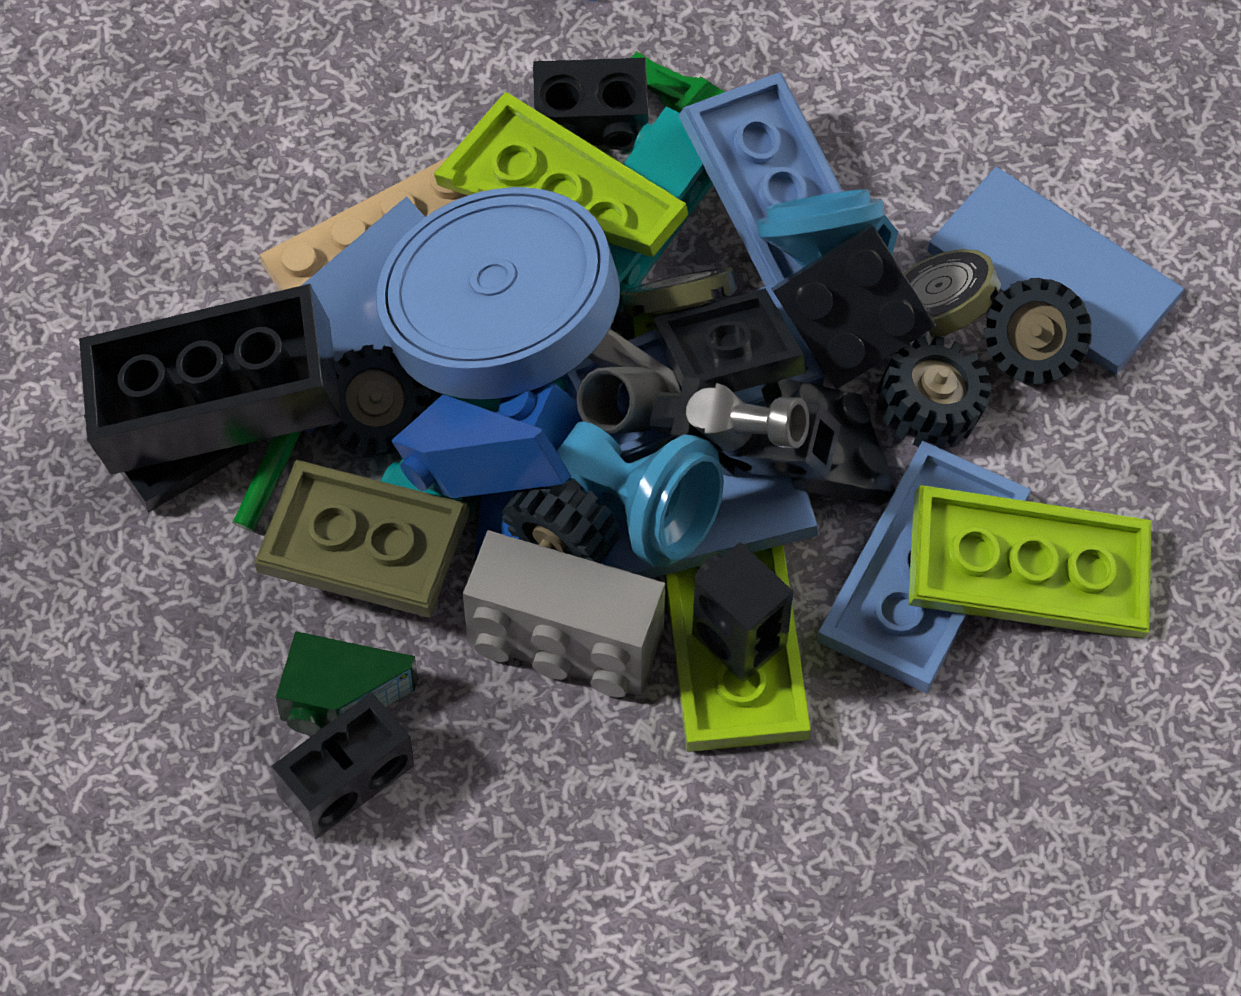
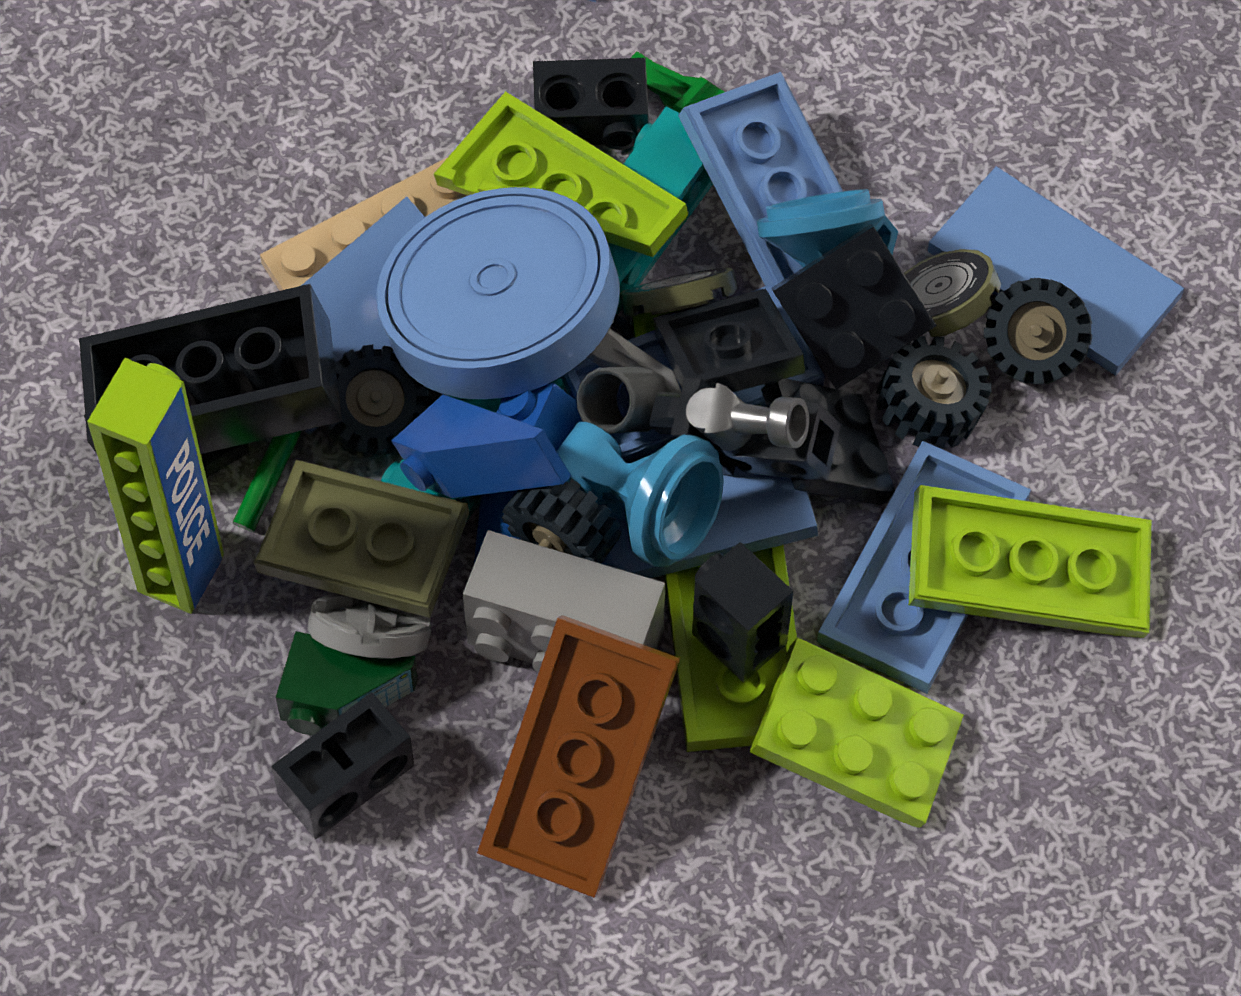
none -> lime brick [87,358,224,614]
none -> light grey tile [307,593,431,658]
none -> dark orange plate [477,615,680,898]
none -> lime plate [750,637,964,828]

